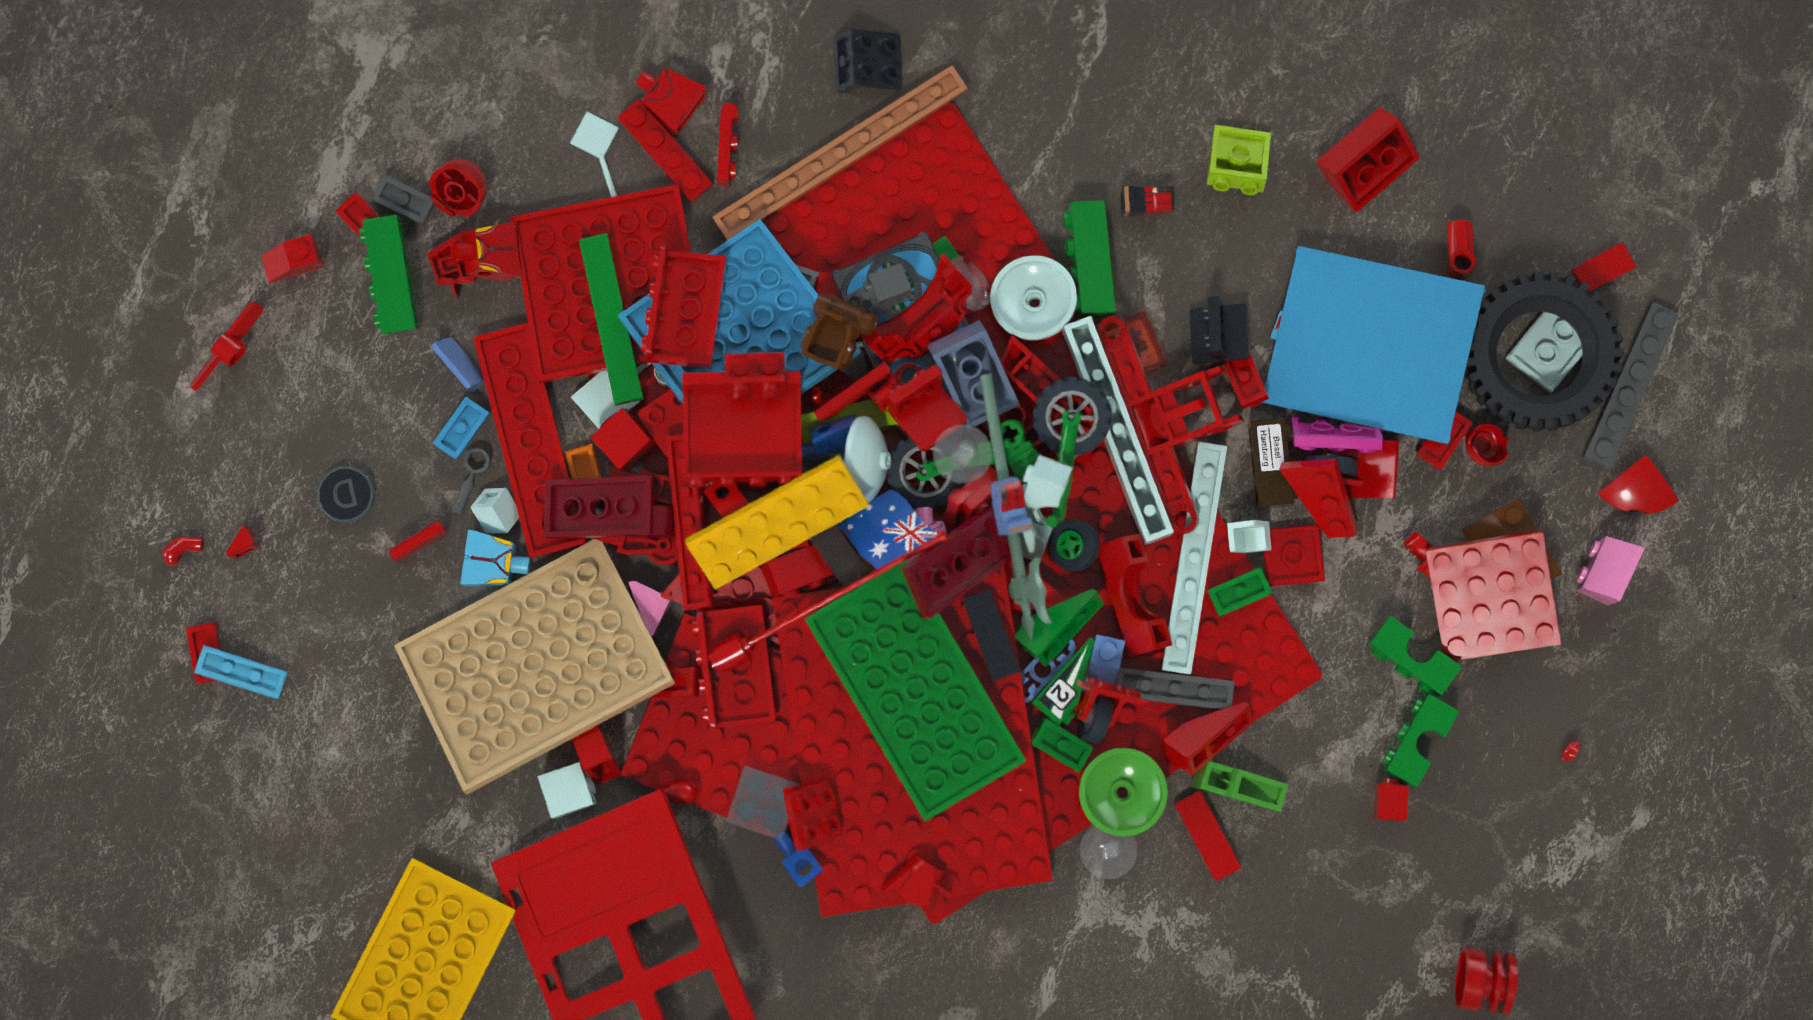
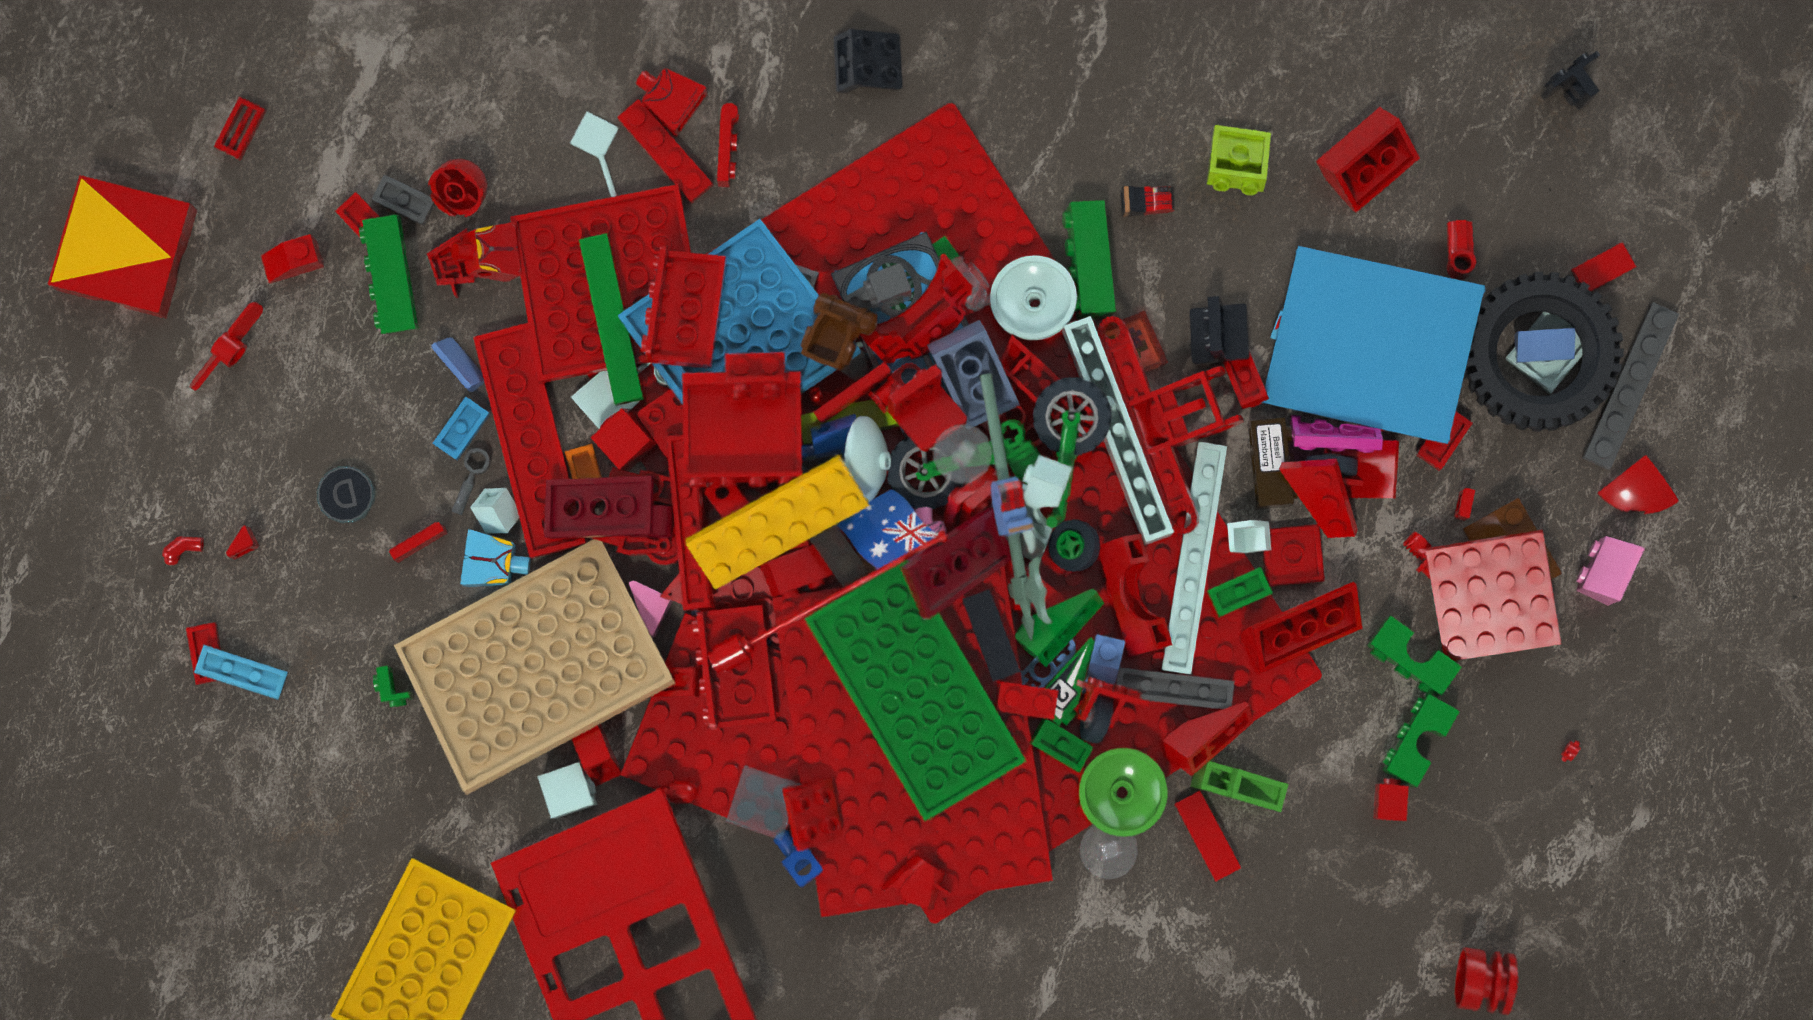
nougat plate [712,65,968,241] -> none
red hair [1465,423,1510,466] -> none
none -> tile [47,175,197,319]
none -> red tile [213,96,266,161]
none -> green bracket [373,666,414,708]
none -> red plate [995,681,1058,720]
none -> red slope [1241,581,1363,673]
none -> red tile [1454,488,1475,521]
none -> medium blue slope [1514,328,1576,363]
none -> black bracket [1541,51,1600,110]

